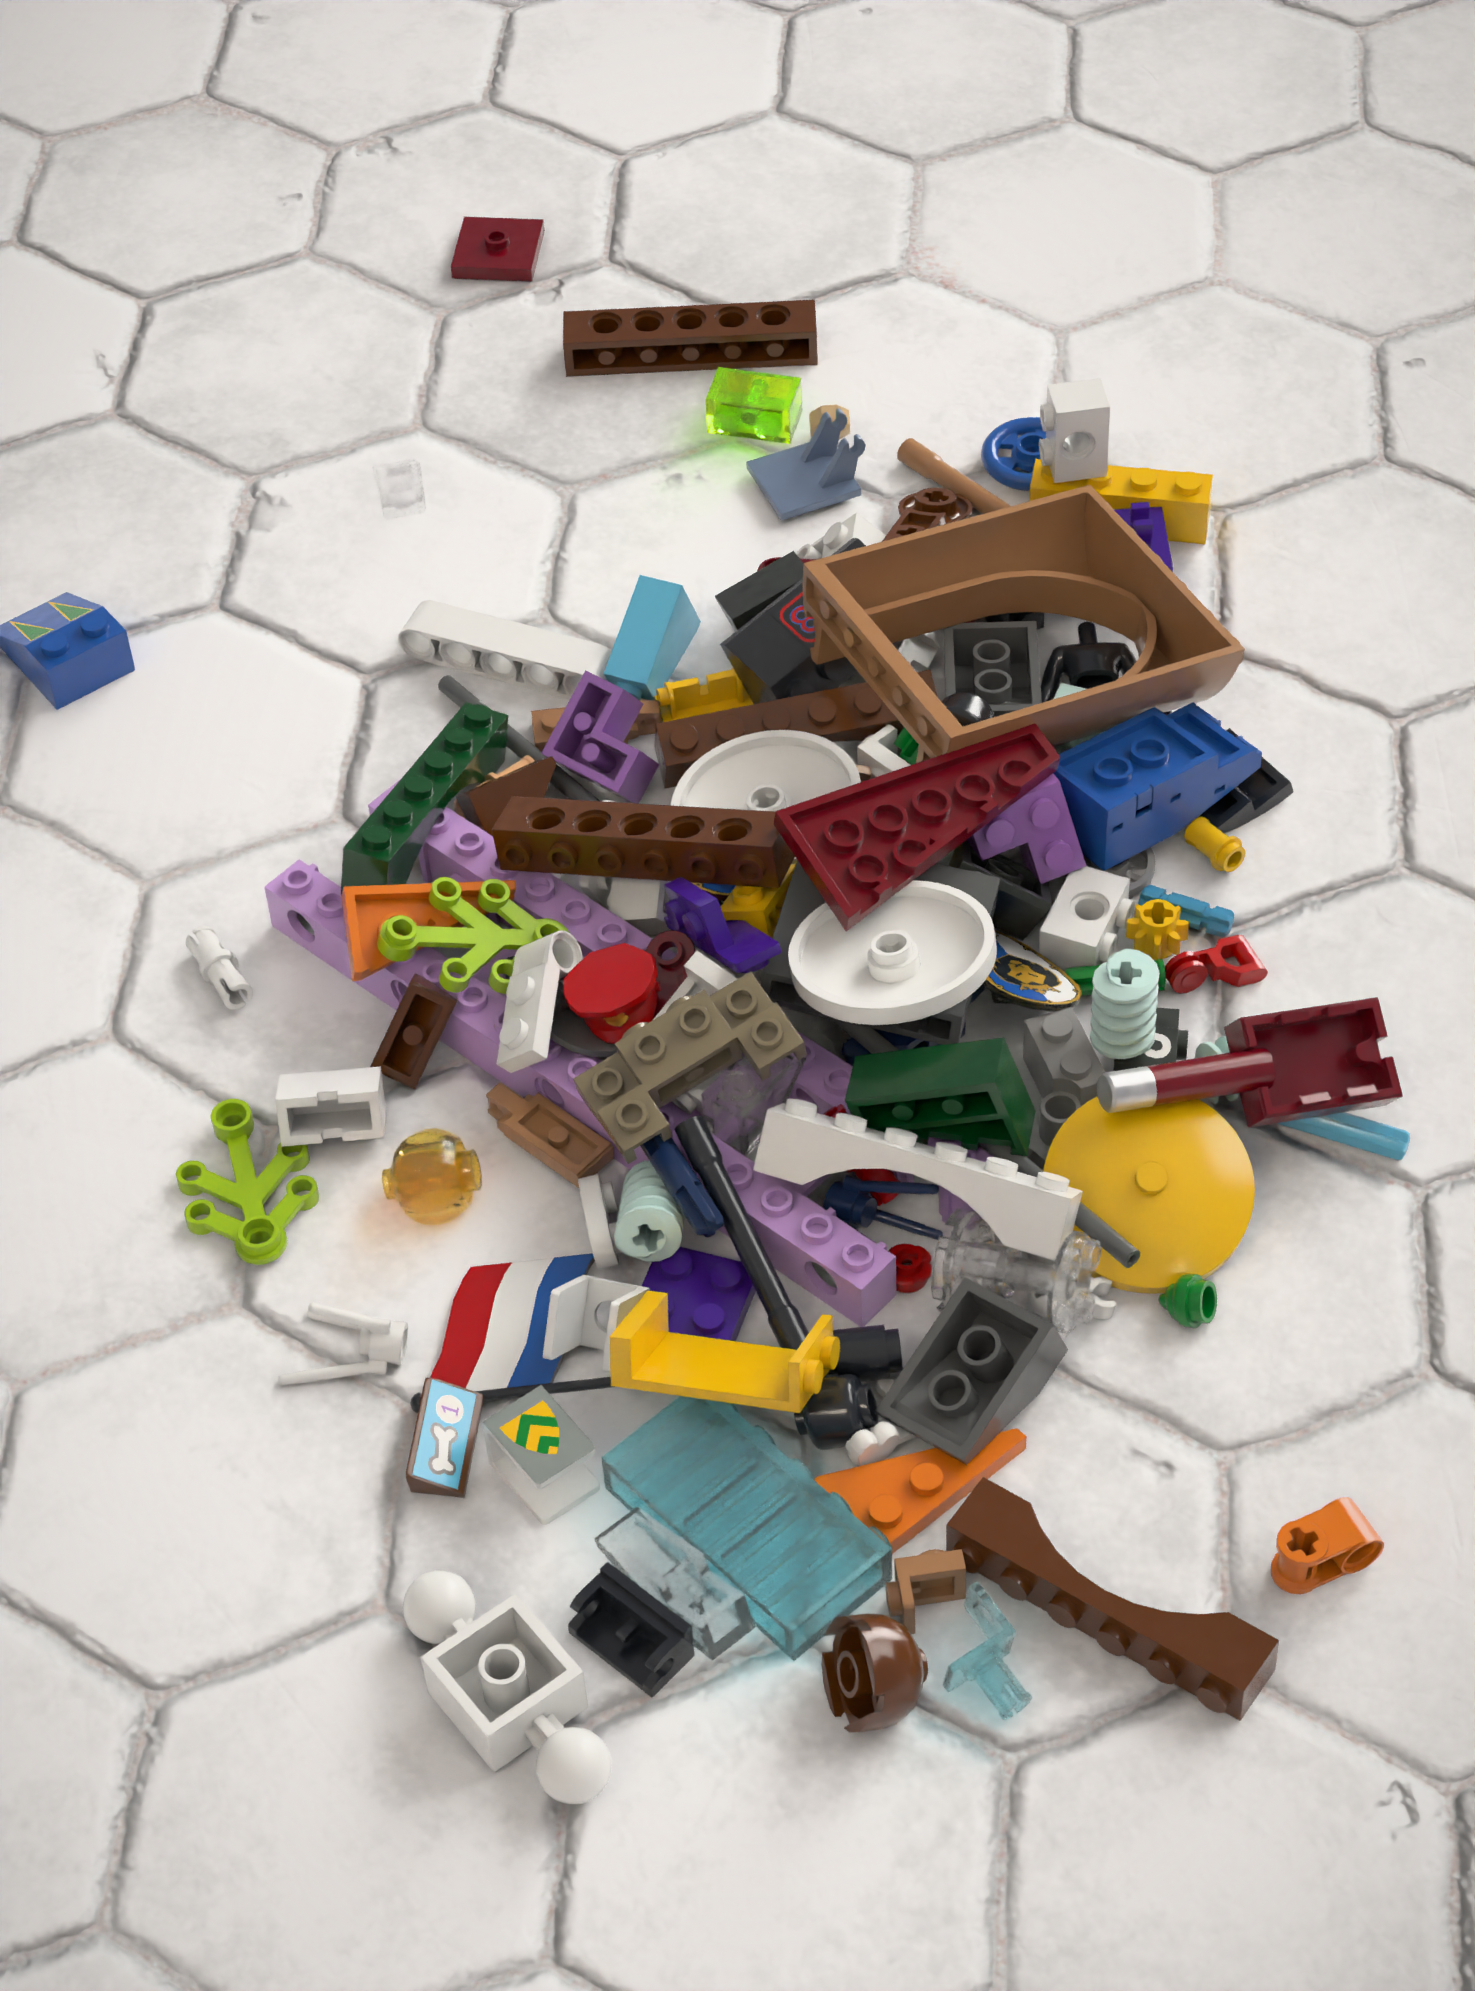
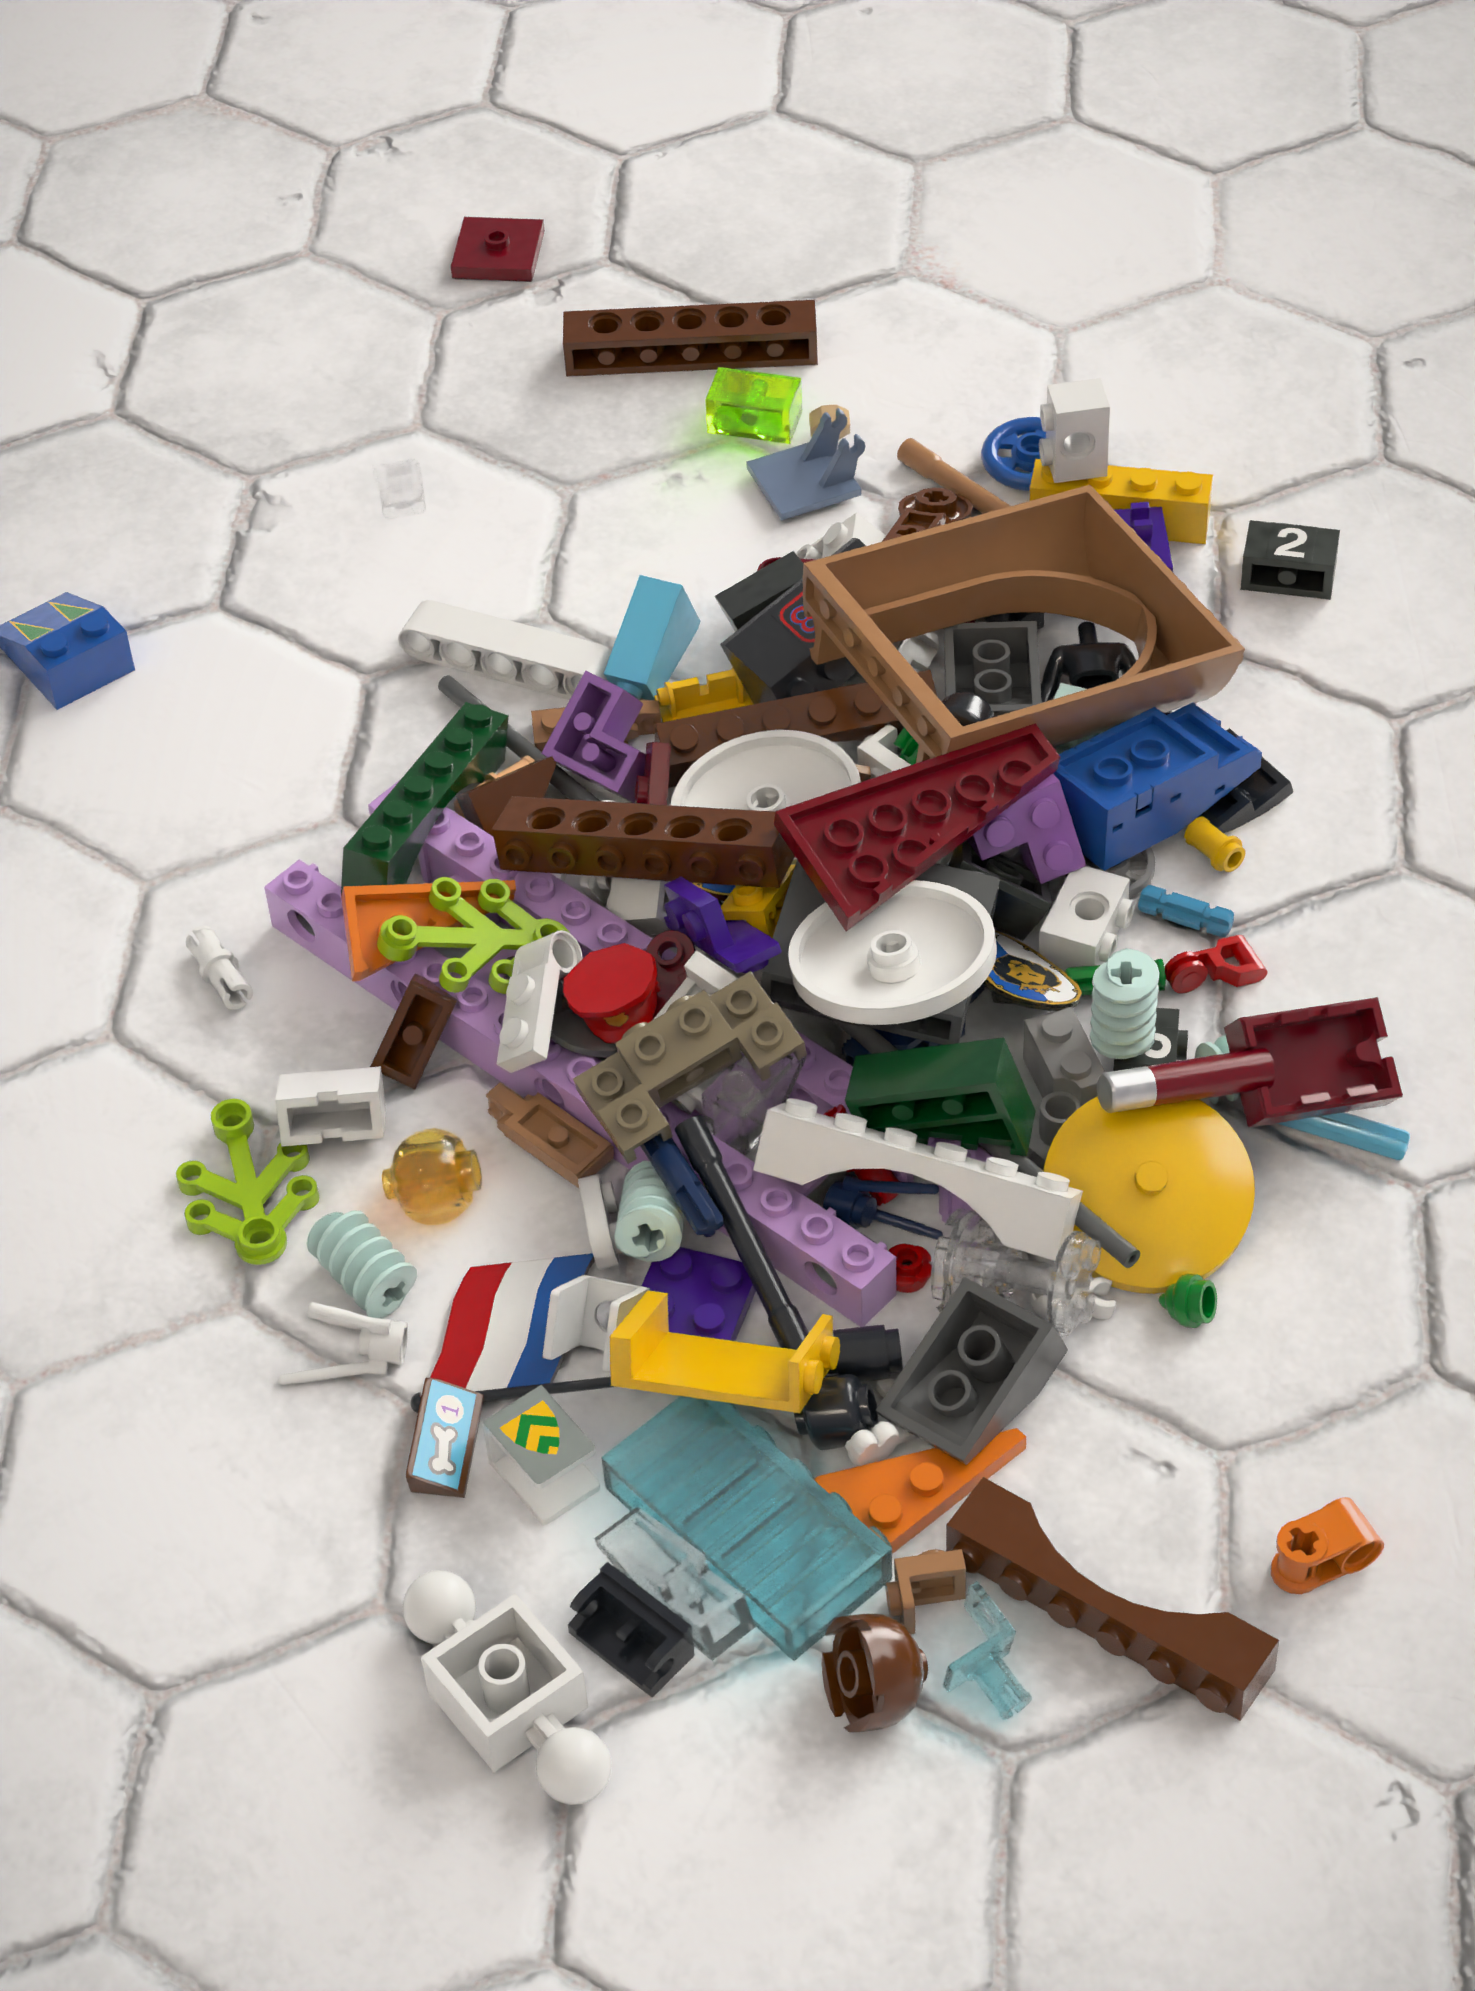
yellow gear [1126,899,1189,960] -> none
none -> light aqua piece [306,1211,417,1319]
none -> dark red plate [635,742,671,805]
none -> pearl dark grey brick [1240,520,1340,600]

